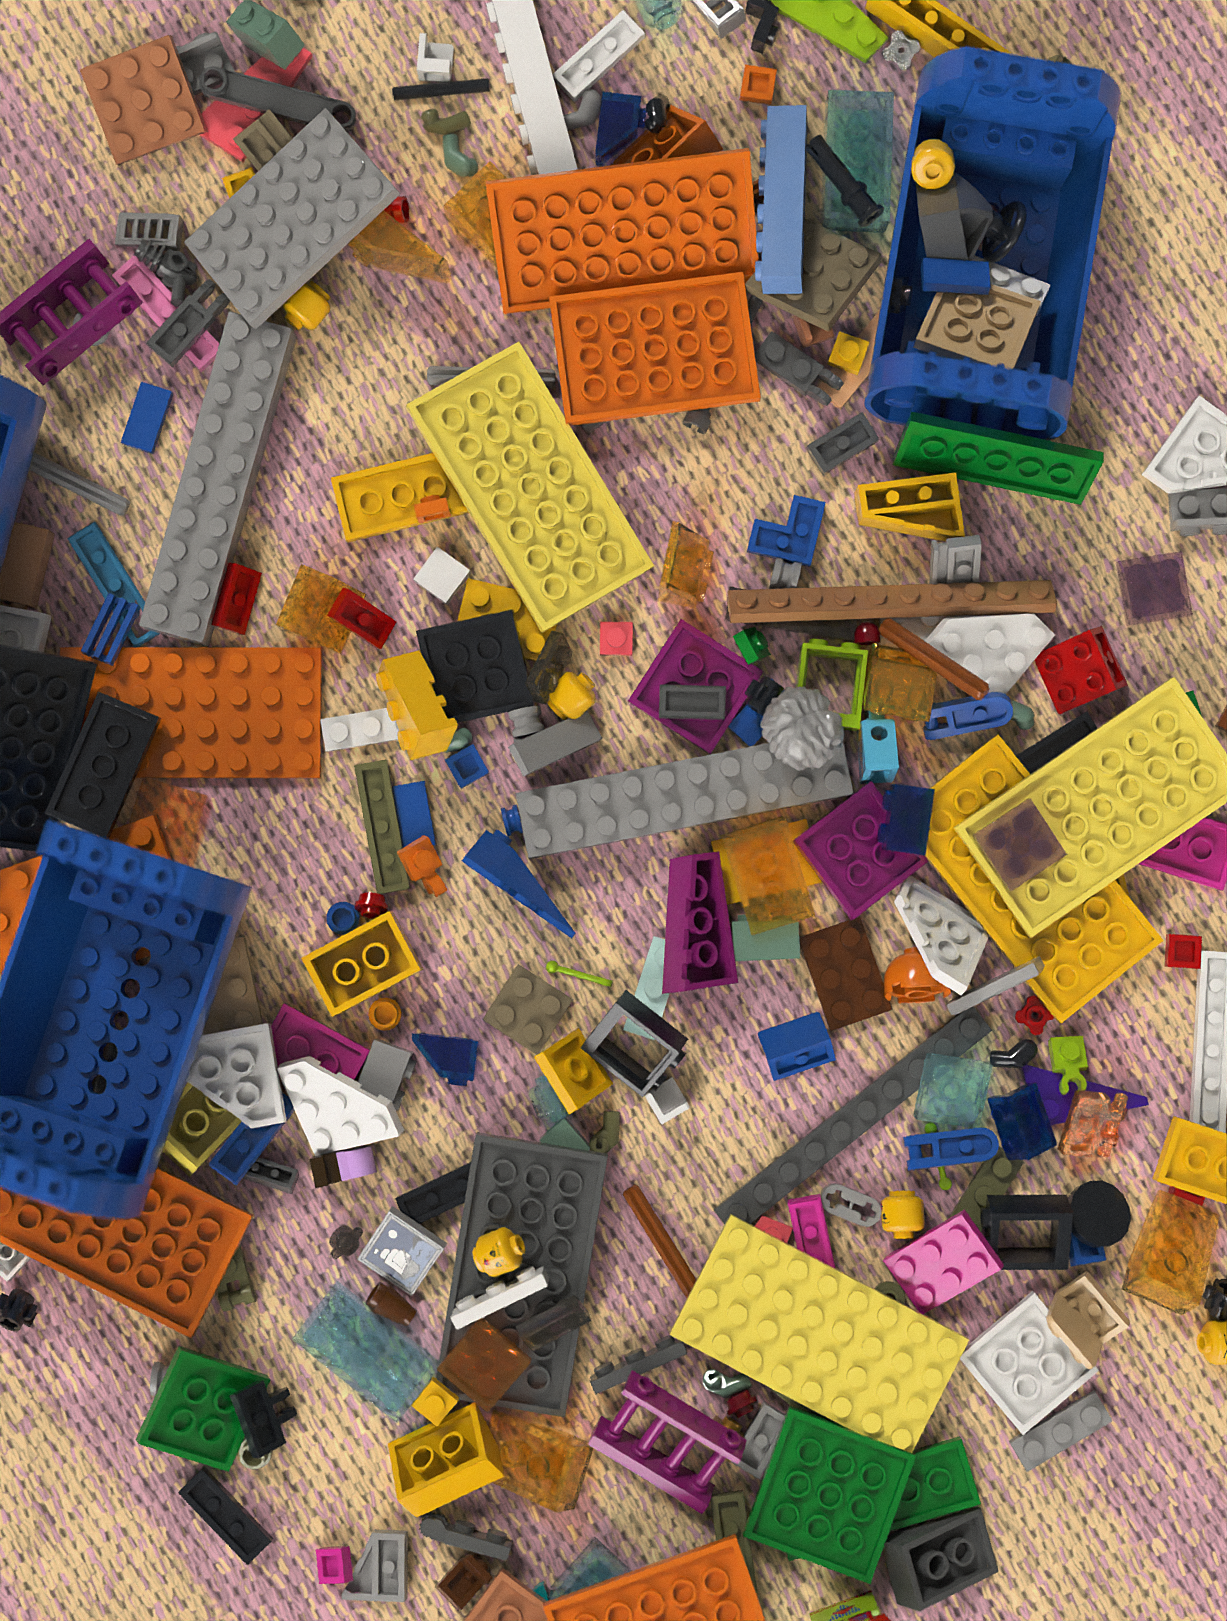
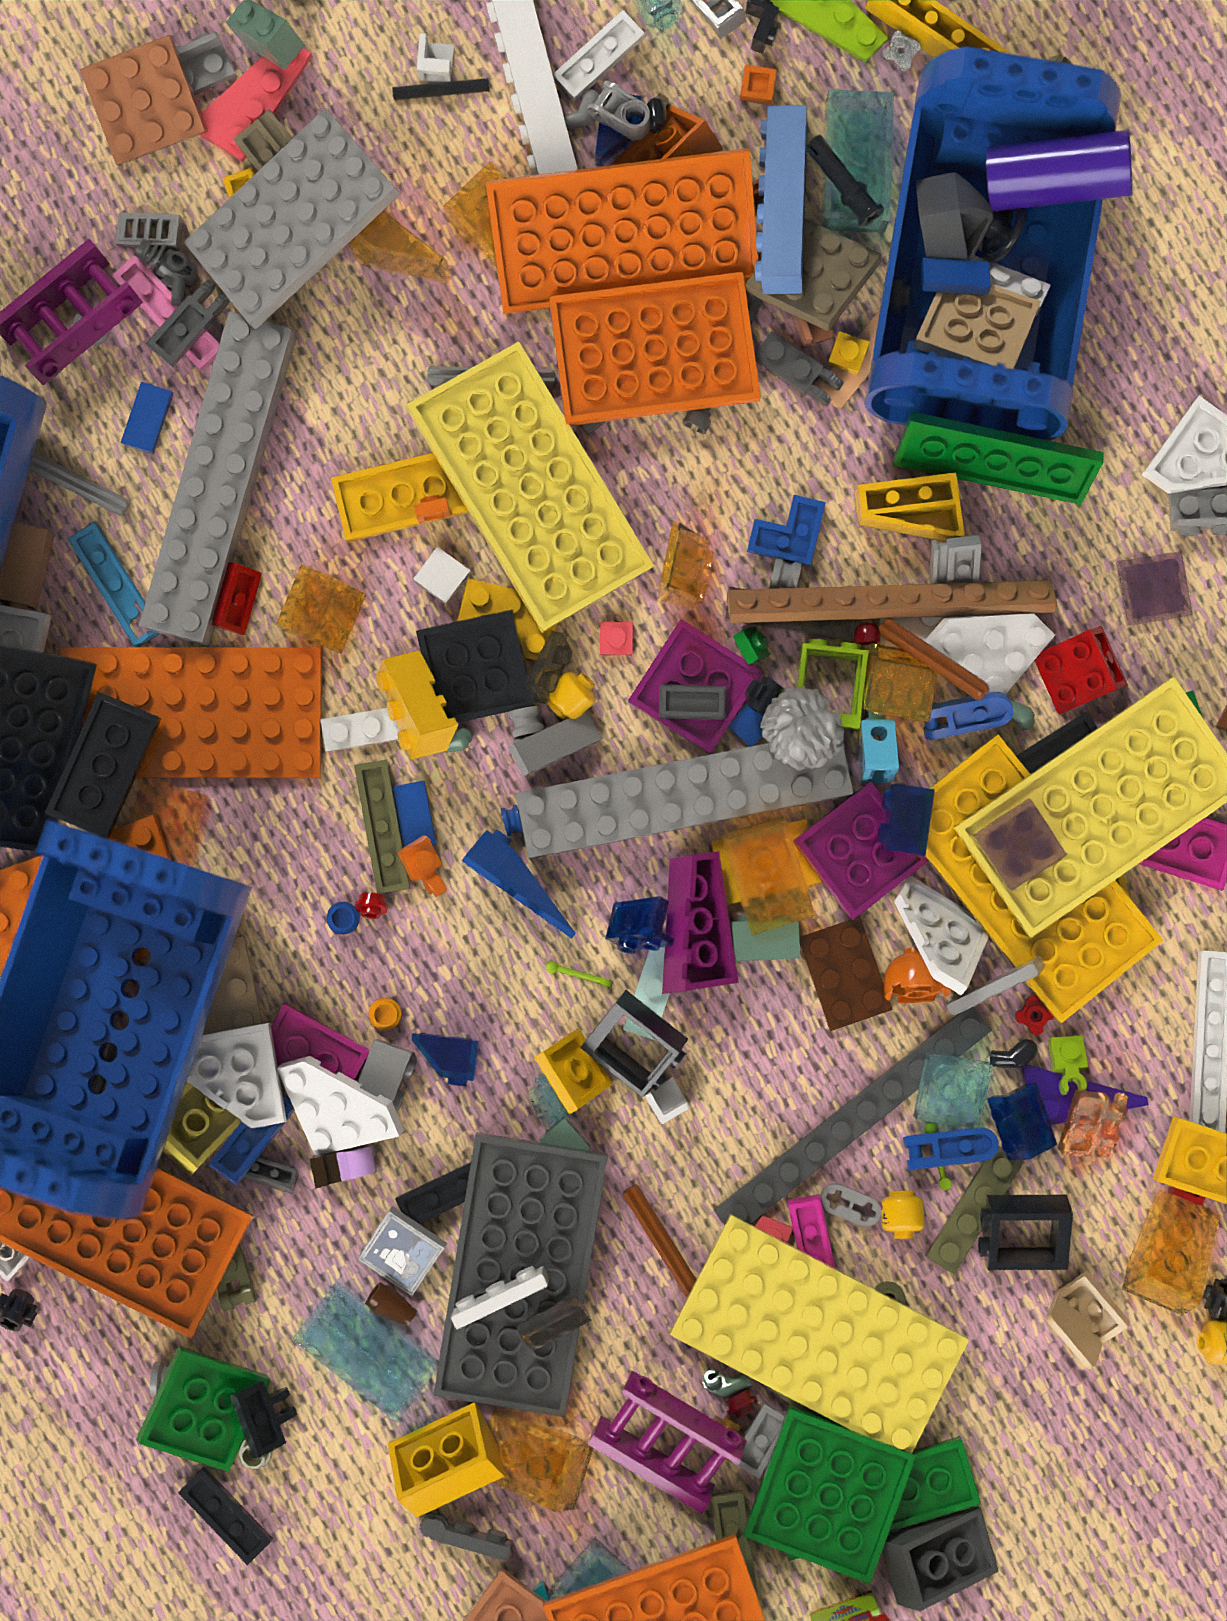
blue tile [81,593,140,666] -> none
dark grey piece [199,66,356,133] -> none
yellow head [282,281,331,331] -> none
yellow brick [301,911,424,1017] -> none
dark pink plate [316,1546,353,1584] -> none
red plate [327,587,397,650] -> none
clear smoke plate [329,1225,363,1259] -> none
light grey wing [342,1529,408,1602] -> none
red plate [384,196,409,226] -> none
yellow plate [411,1376,459,1426] -> none
olive arm [421,109,471,135] -> none
reddish brown bracket [435,1554,493,1611] -> none
clear orange plate [436,1317,532,1413] -> none
sand green arm [442,134,478,177] -> none
blue plate [445,744,490,789] -> none
yellow head [473,1227,525,1277] -> none
dark tan plate [482,964,573,1055] -> none
olive arm [589,1111,620,1153] -> none
dark grey plate [590,1335,687,1395] -> none
blue panel [758,1012,836,1081] -> none
dark grey plate [806,412,879,475] -> none
plate [883,1209,1004,1314] -> none
yellow head [911,139,955,190] -> none
white plate [960,1291,1099,1435] -> none
light grey plate [1009,1390,1112,1472] -> none
black tile [1068,1180,1131,1248] -> none
blue plate [1069,1232,1106,1267] -> none
red plate [1164,934,1202,969] -> none
none -> light grey piece [587,81,651,141]
none -> clear blue bracket [605,896,674,954]
none -> dark purple piece [987,129,1133,211]

